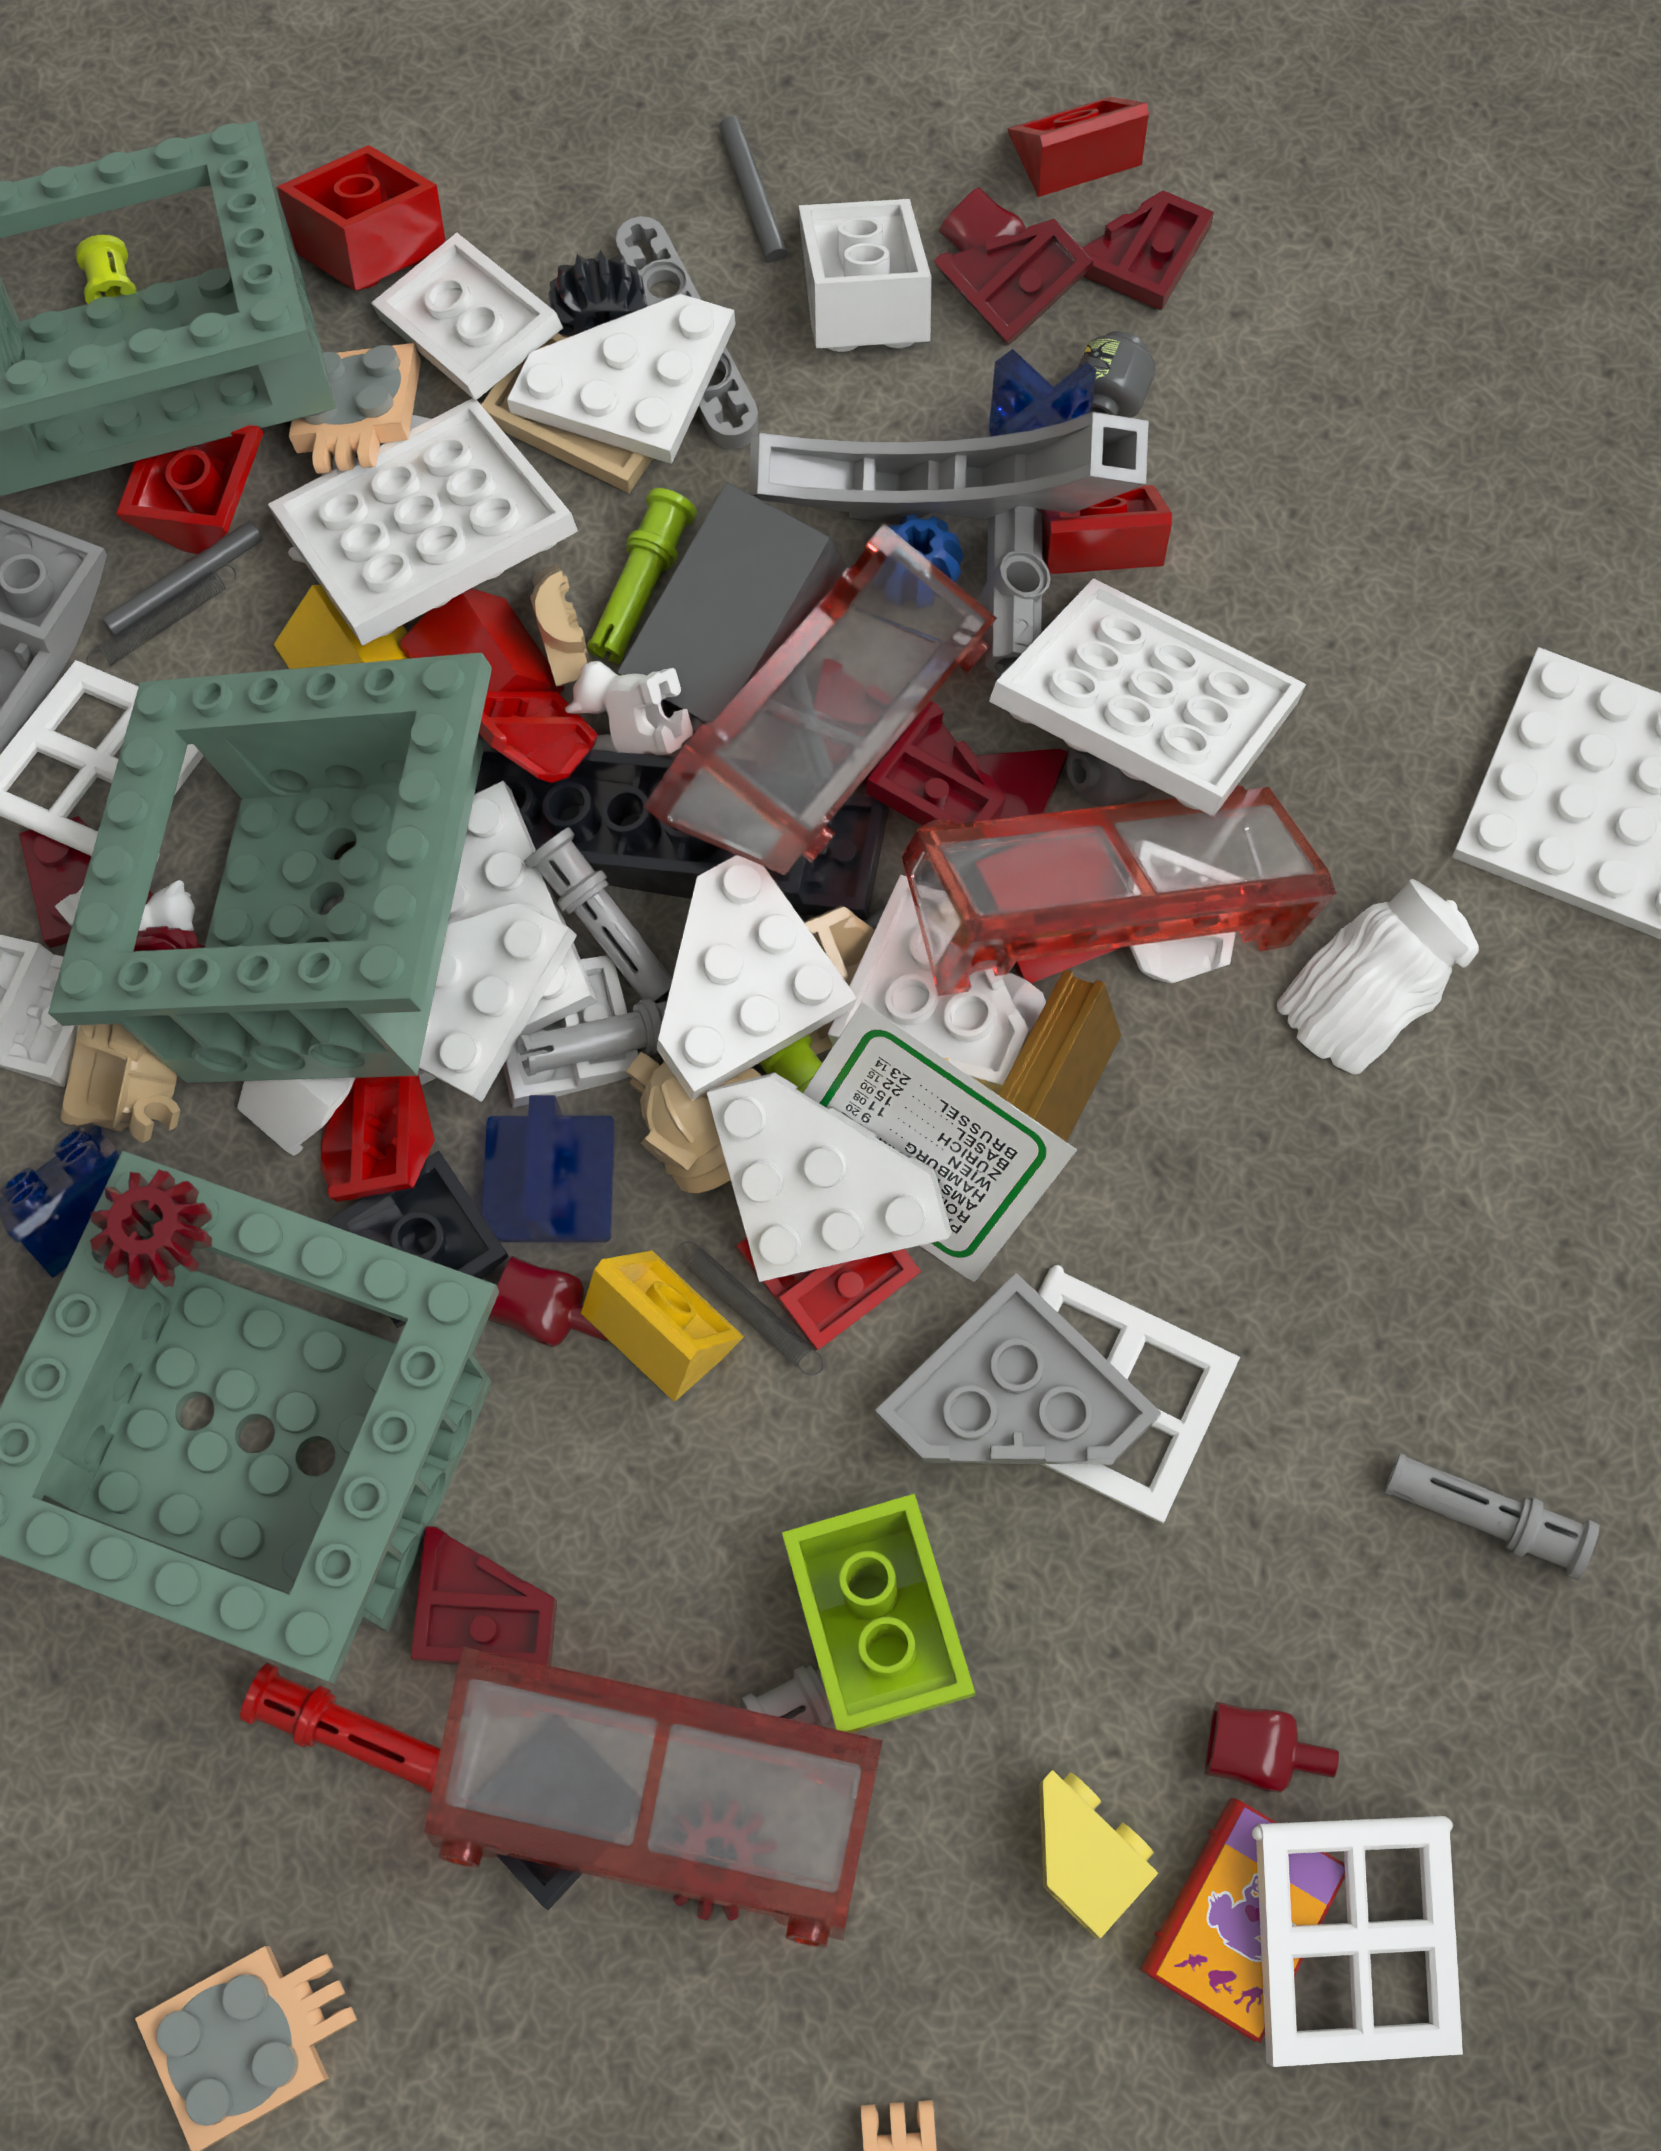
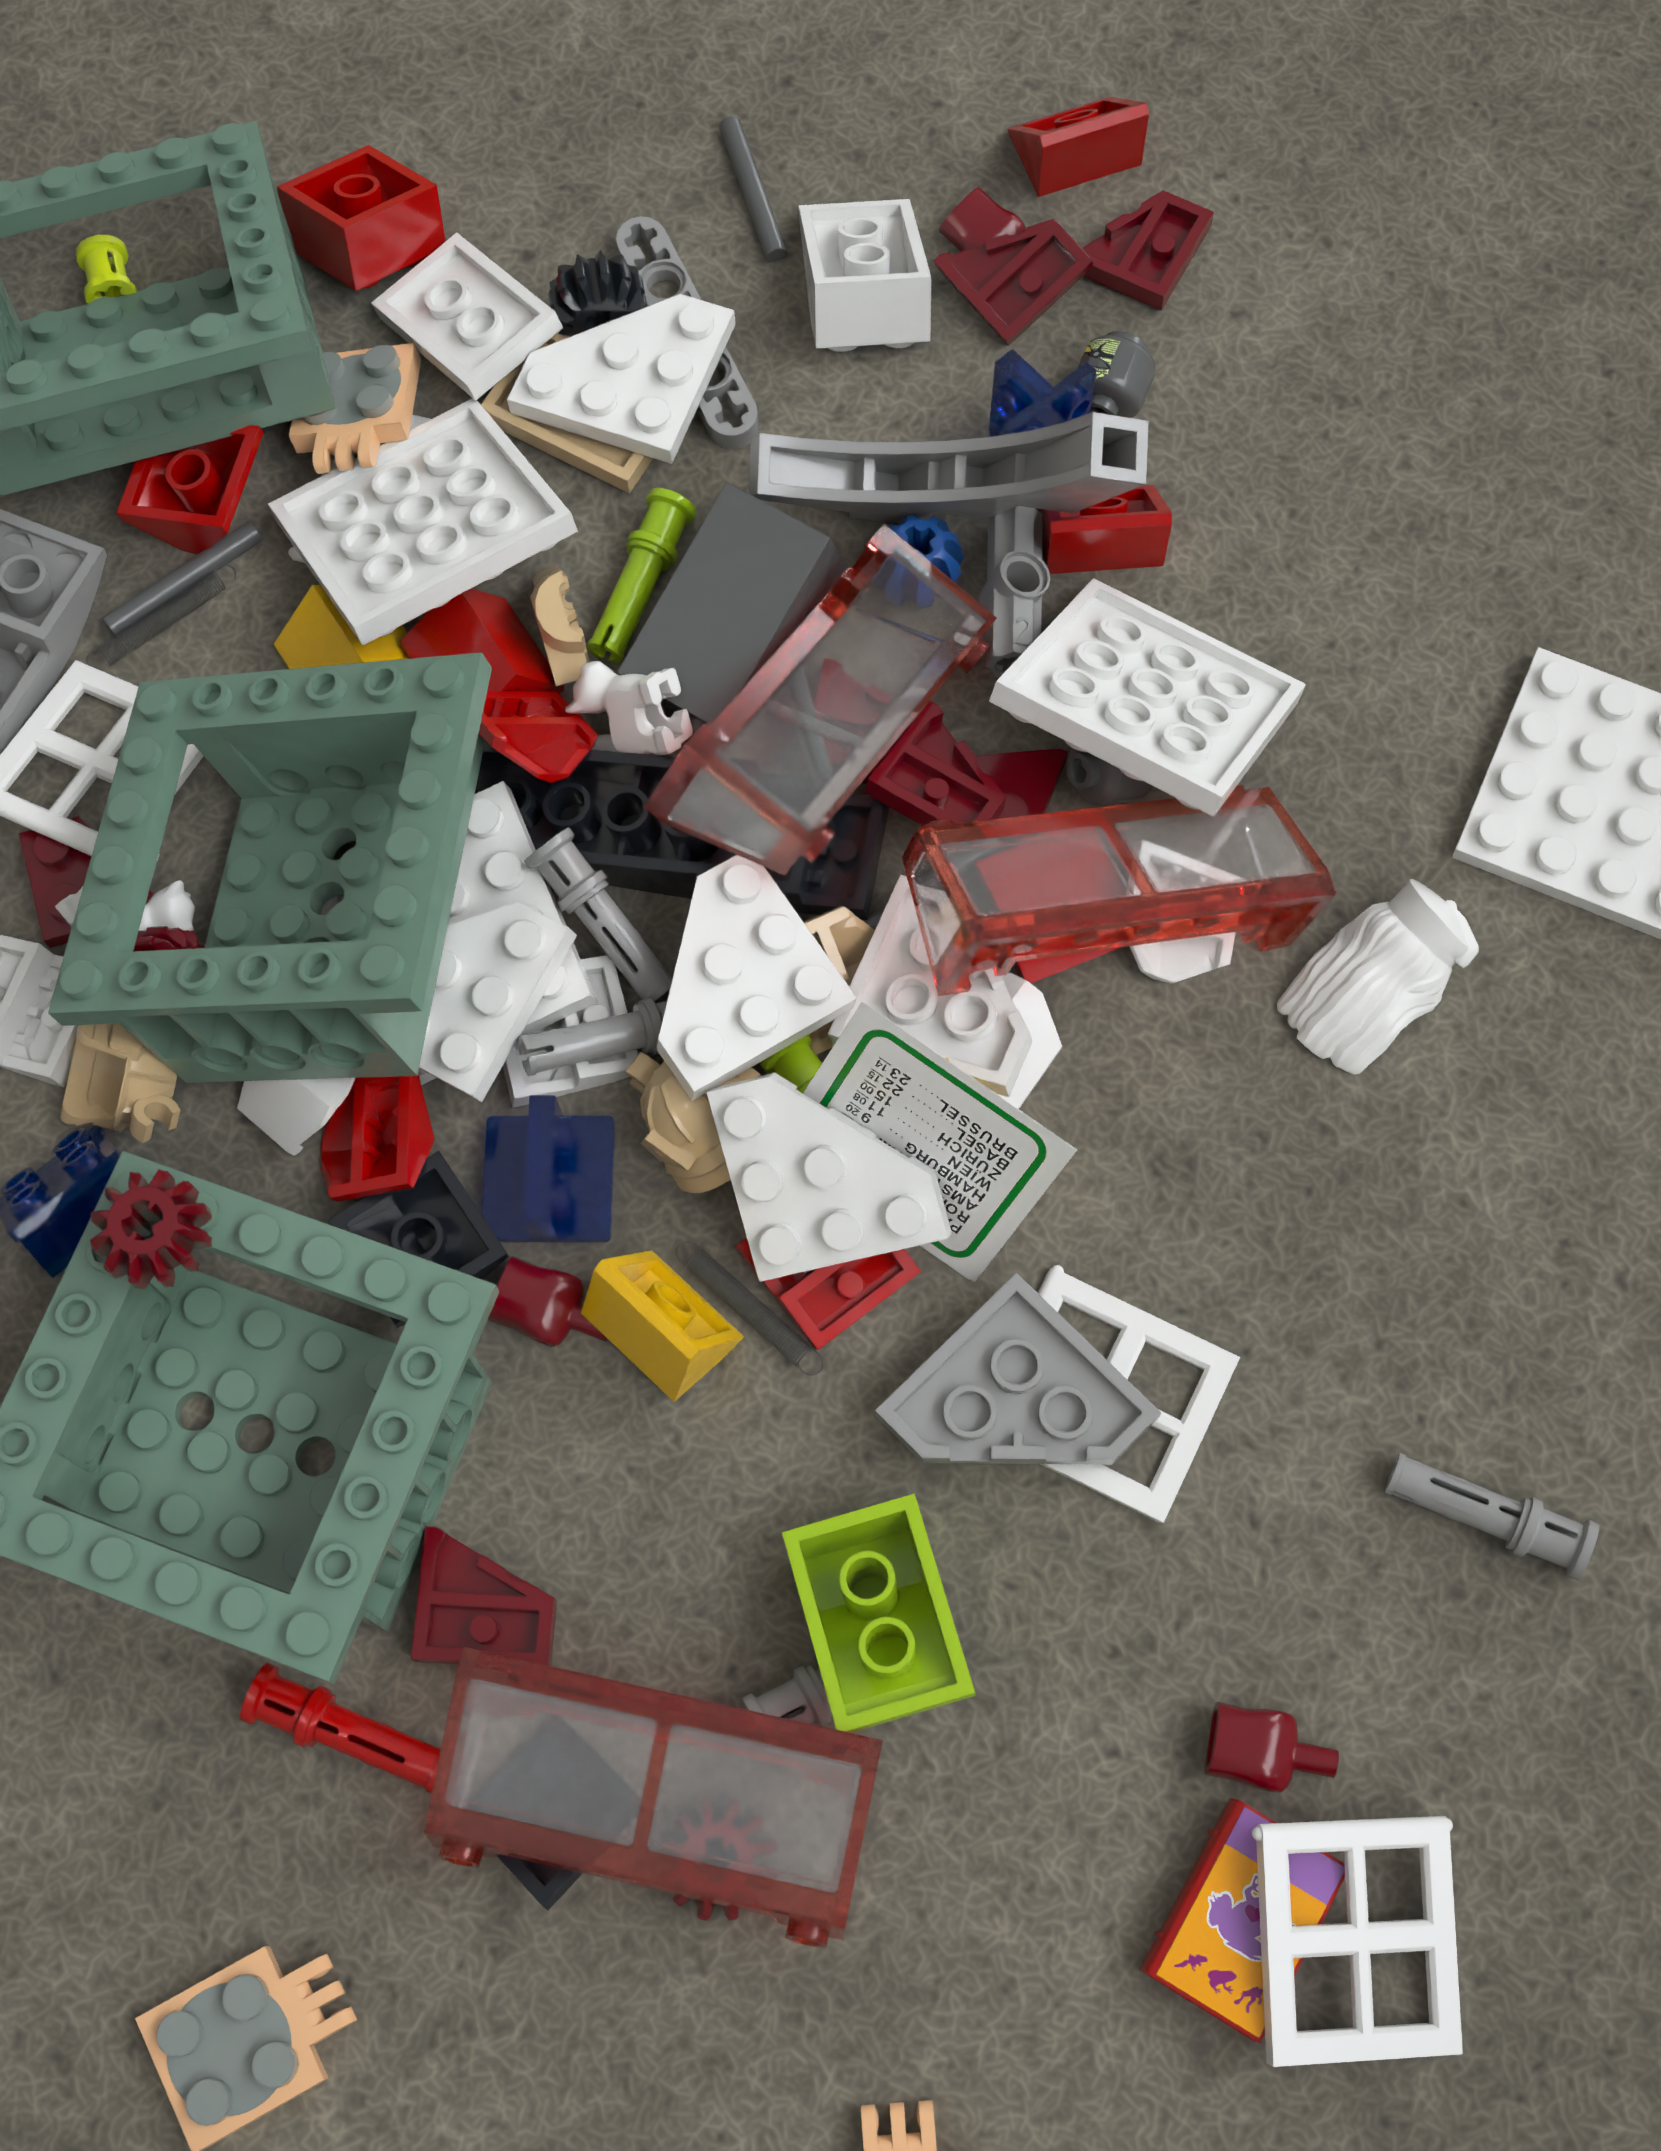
pearl gold piece [998,969,1121,1142] -> none
light yellow slope [1039,1770,1158,1939] -> none

